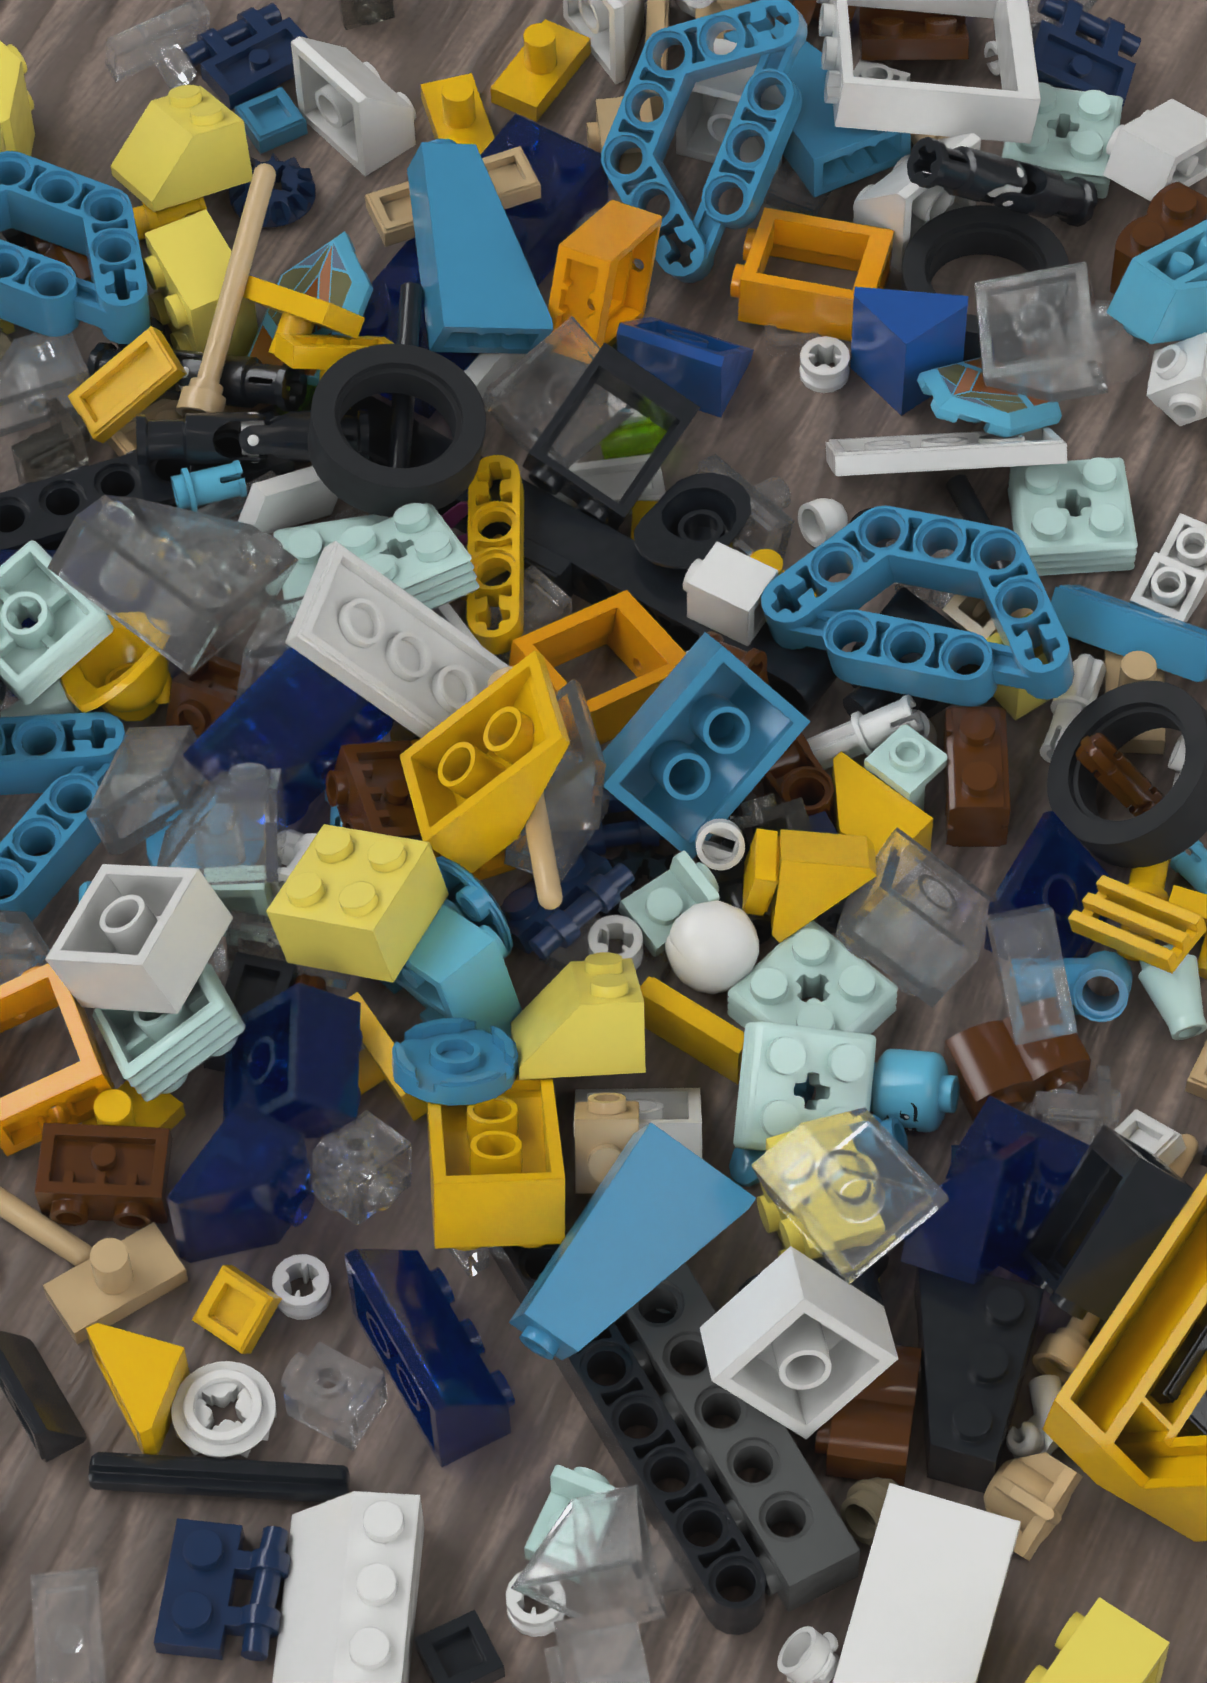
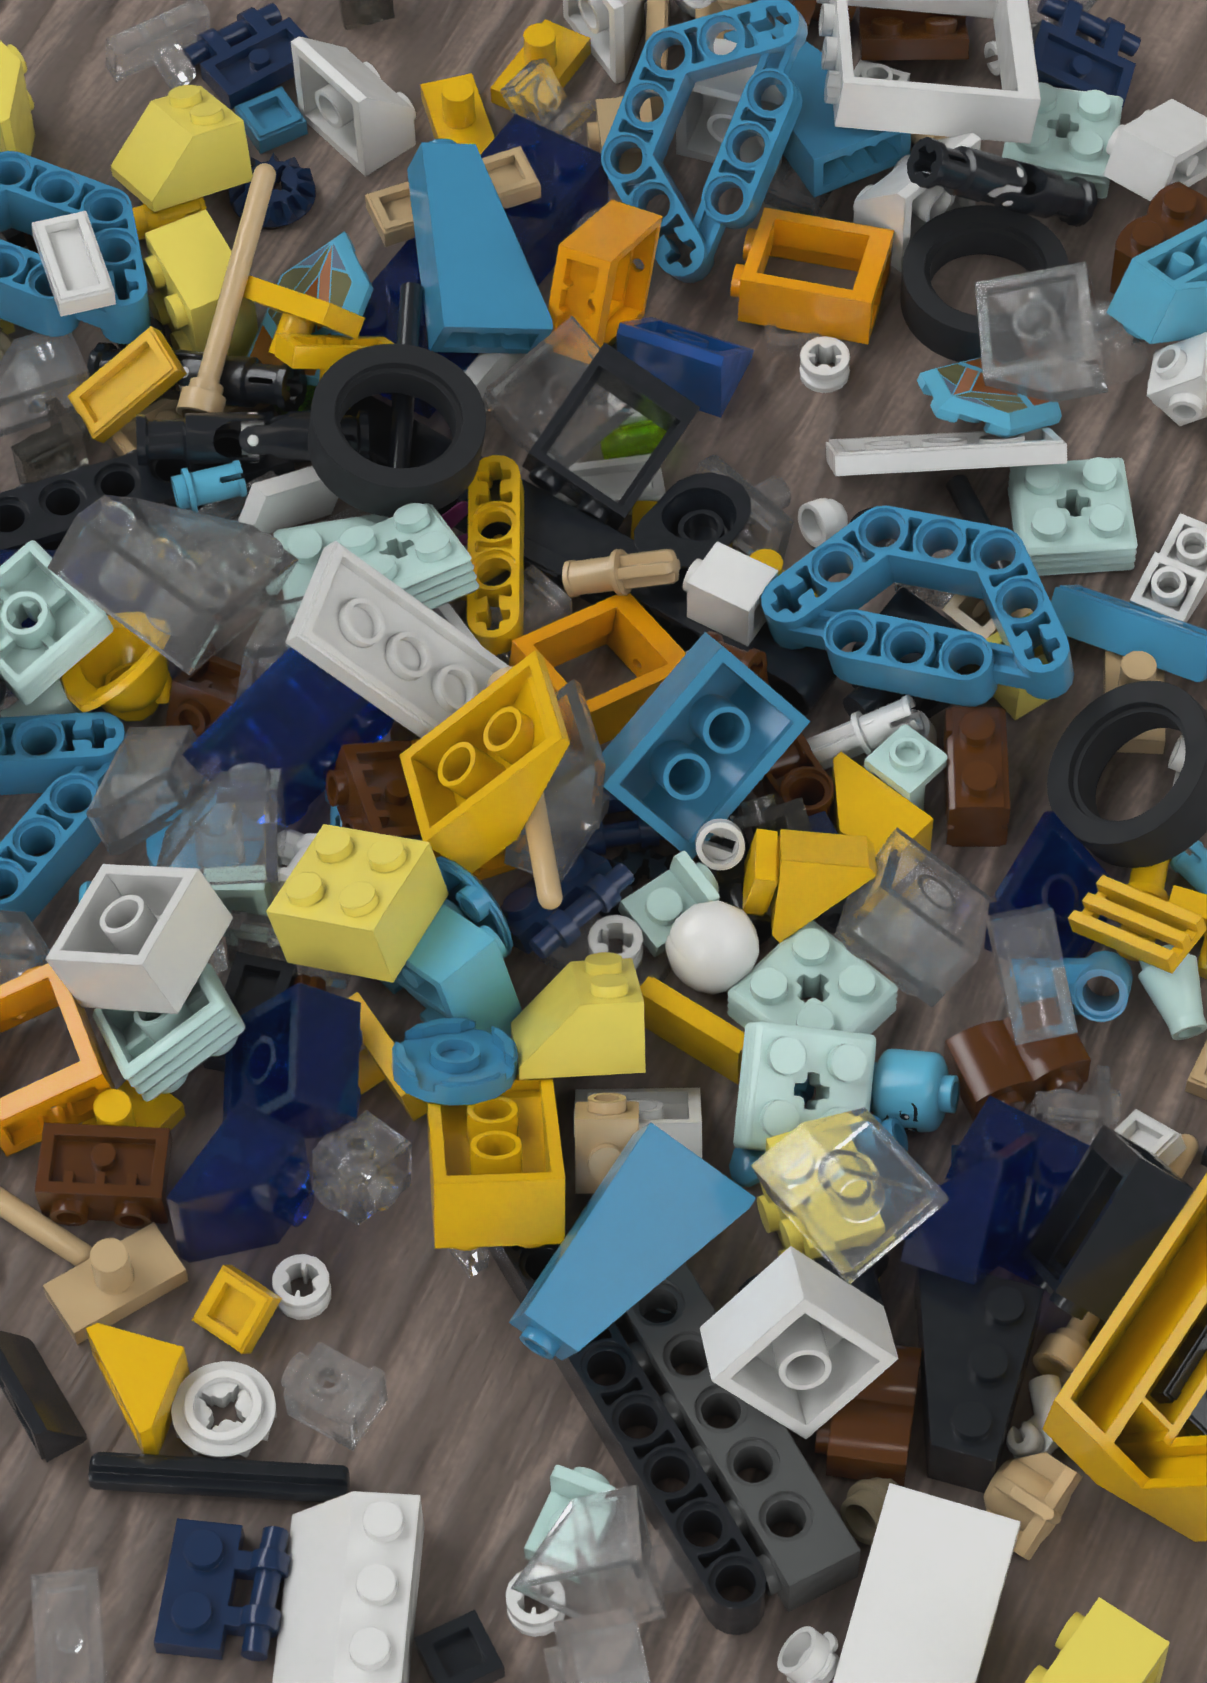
clear blue slope [344,1249,515,1467] -> none
blue slope [850,287,969,416] -> none
white axle [1040,654,1106,763] -> none
reddish brown axle [1076,733,1165,817] -> none
none -> white tile [31,211,116,317]
none -> clear bracket [500,58,596,145]
none -> tan axle [562,549,681,597]

